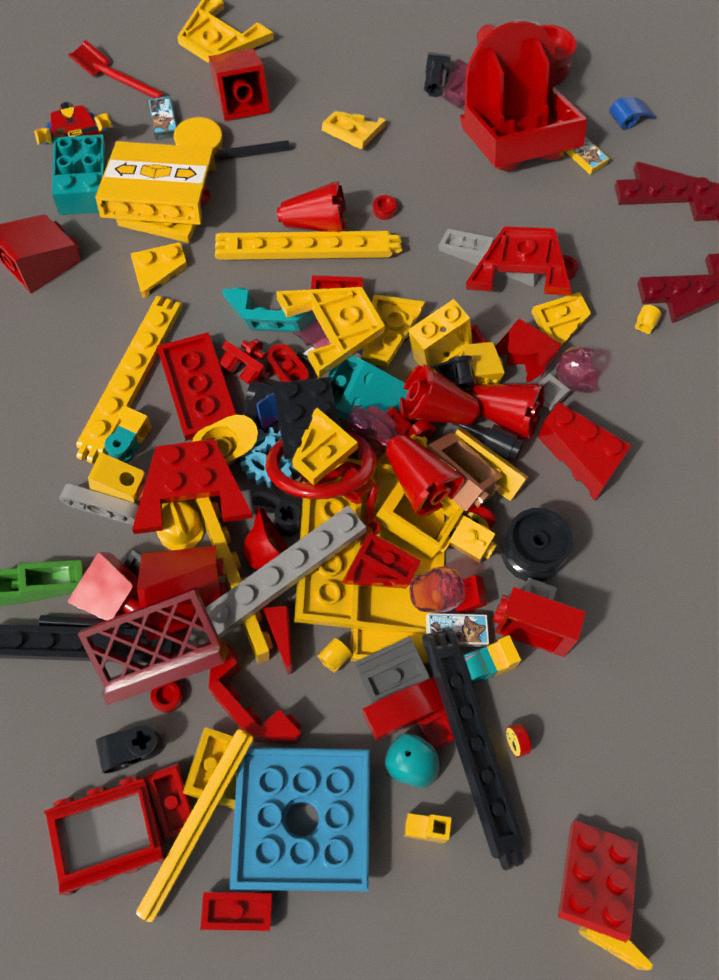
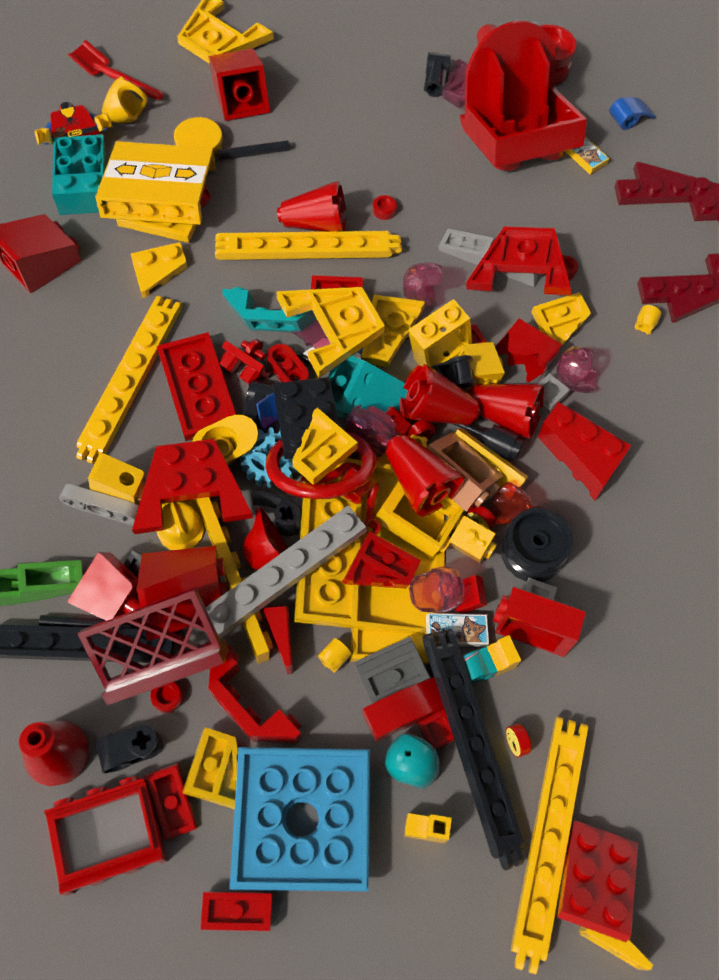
leg [104,405,152,463] -> none
yellow axle [137,729,254,922] -> none
tile [147,96,177,140] -> none
yellow wing [322,111,386,150] -> none
none -> red cone [19,720,89,786]
none -> yellow piece [102,76,148,123]
none -> clear pink helmet [402,262,442,306]
none -> clear red piece [492,482,549,525]
none -> yellow hinge [511,716,588,974]

